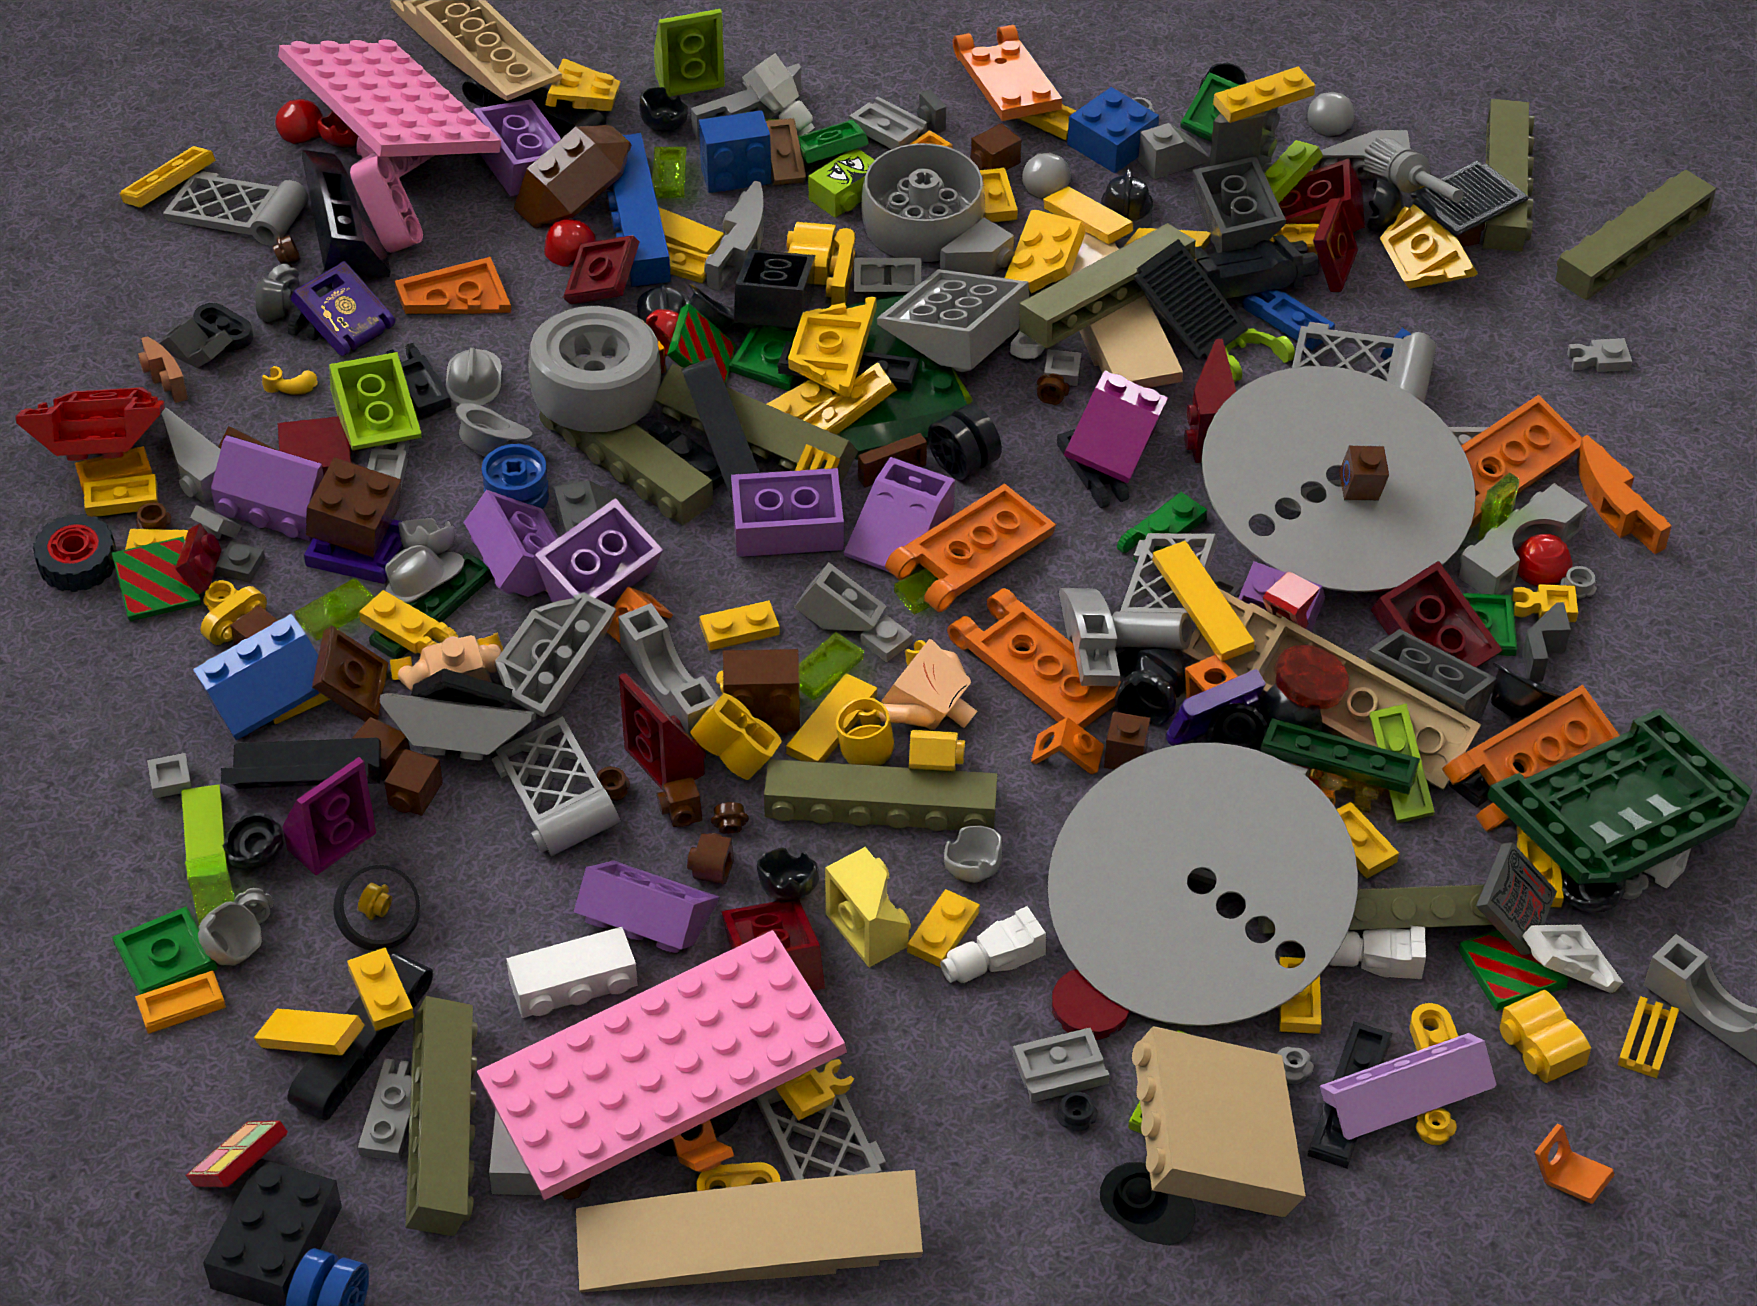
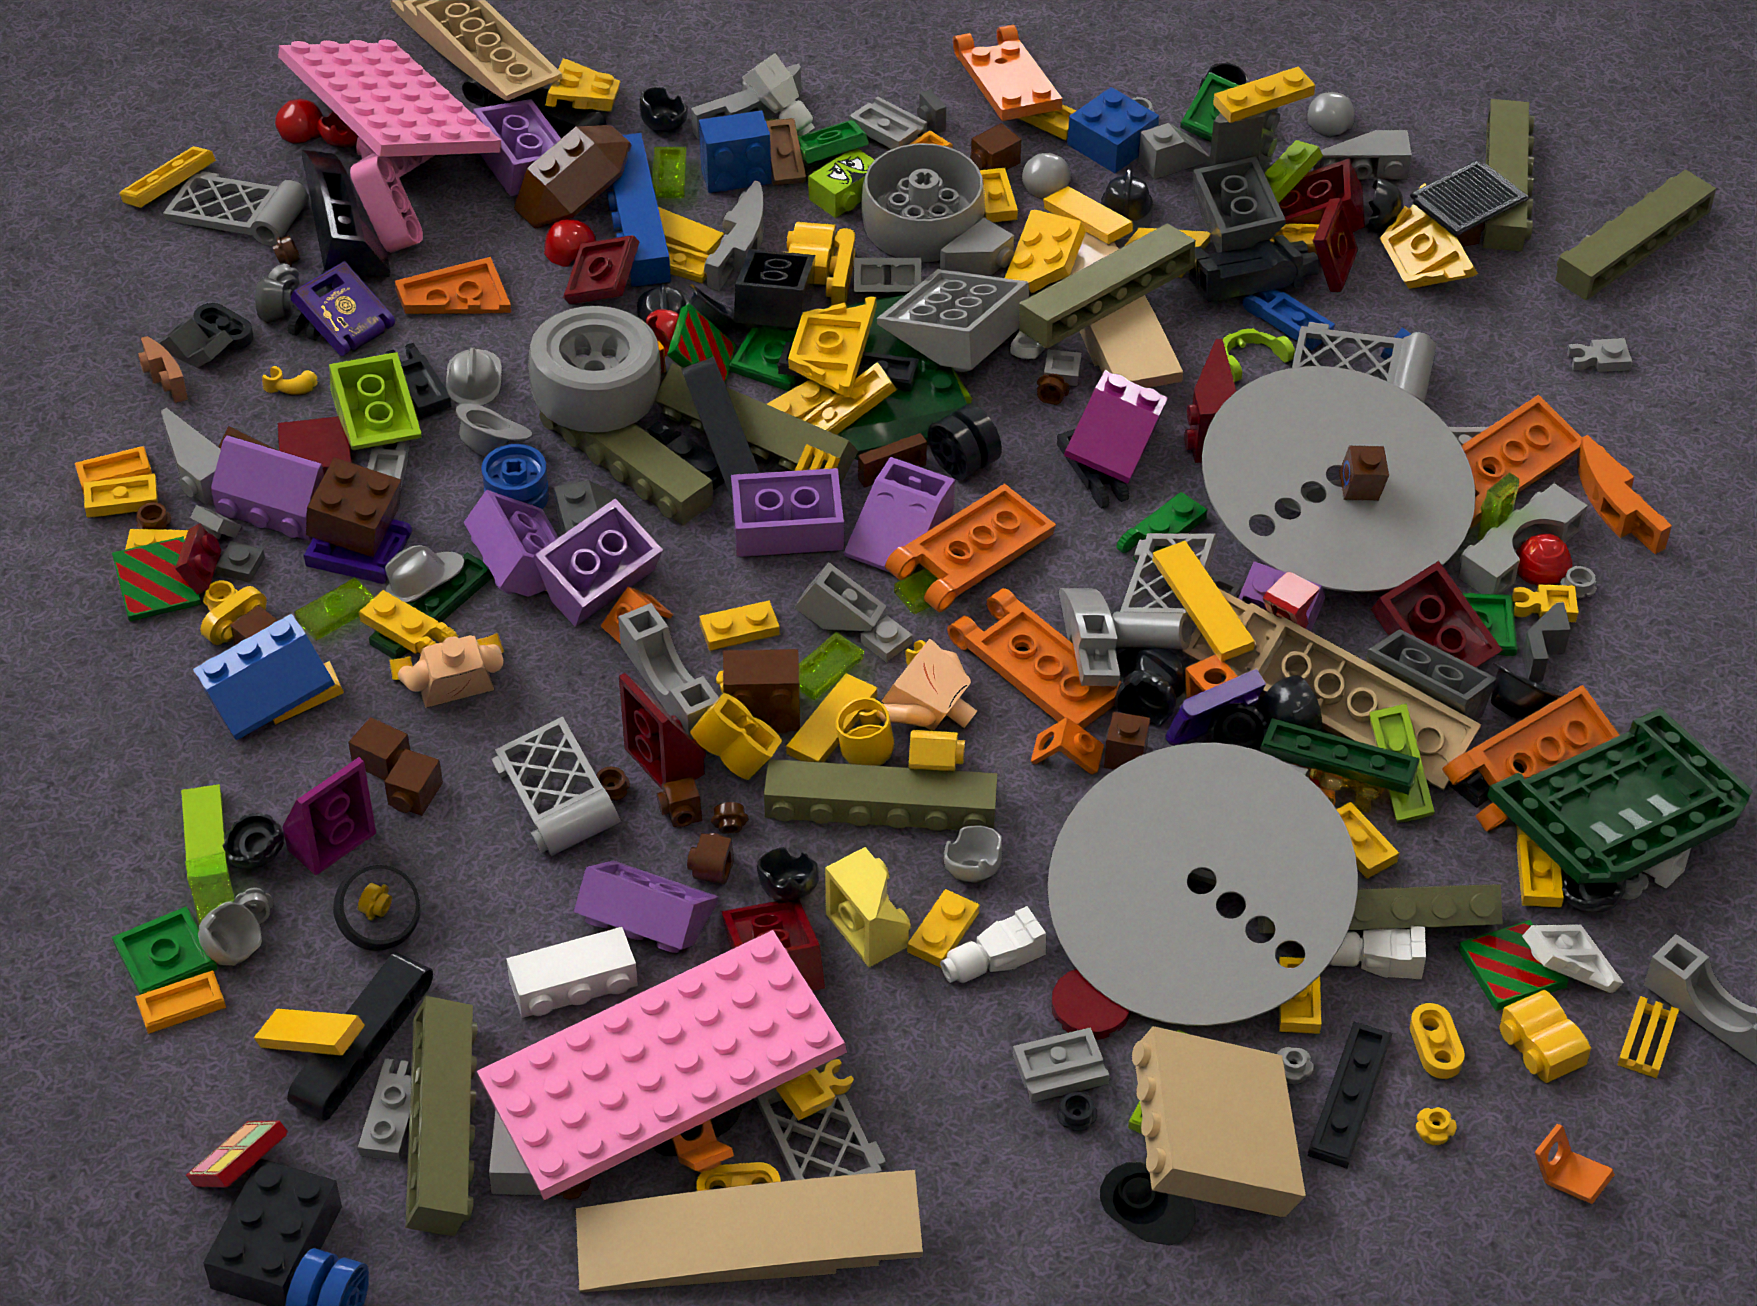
red wedge [15,387,165,461] -> none
black wheel [33,513,117,592] -> none
light grey plate [147,753,192,799] -> none
black panel [221,738,381,789] -> none
reddish brown tile [312,626,389,722] -> none
yellow plate [347,947,414,1031] -> none
light grey wedge [379,693,536,760] -> none
light grey hair [398,518,456,556] -> none
black tile [411,668,513,707] -> none
light grey wedge [495,592,616,717] -> none
lime slope [654,9,725,97] -> none
black window [1134,239,1248,360] -> none
clear red tile [1274,645,1349,709] -> none
lavender panel [1320,1033,1496,1140] -> none
light grey piece [1363,137,1463,203] -> none
dark grey tile [1476,842,1557,955] -> none

